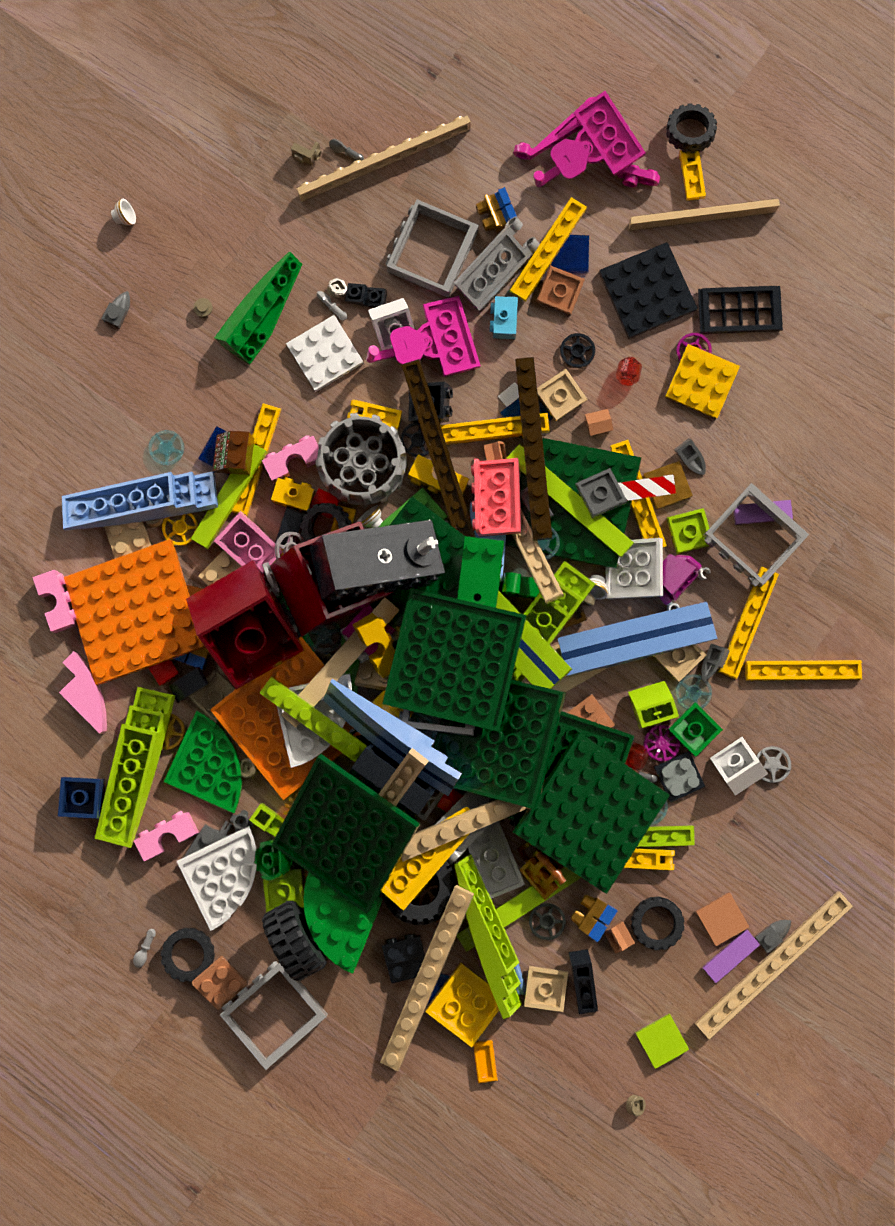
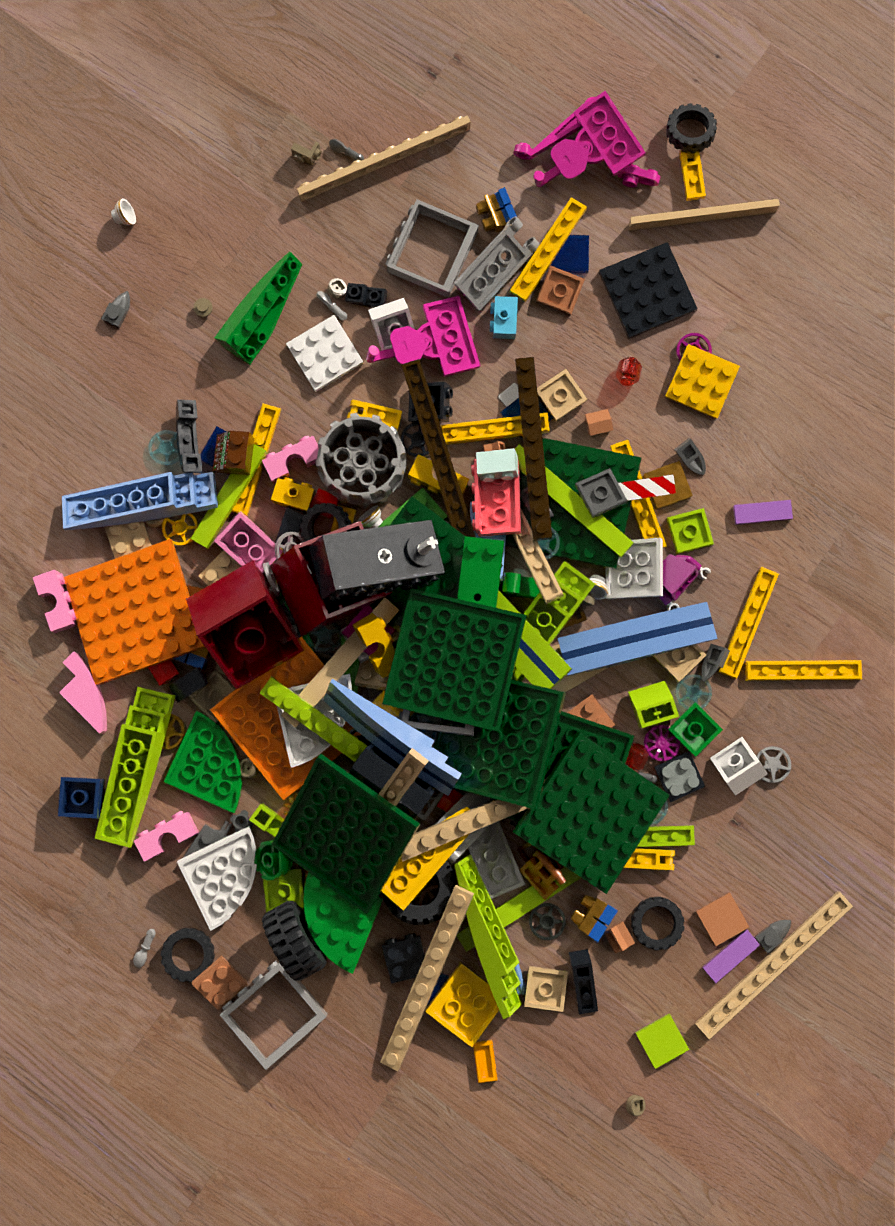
black wheel [560,333,596,368] -> none
black piece [698,286,783,334] -> none
light grey window [703,483,809,587] -> none
none -> black slope [176,400,202,473]
none -> light aqua brick [476,448,519,482]

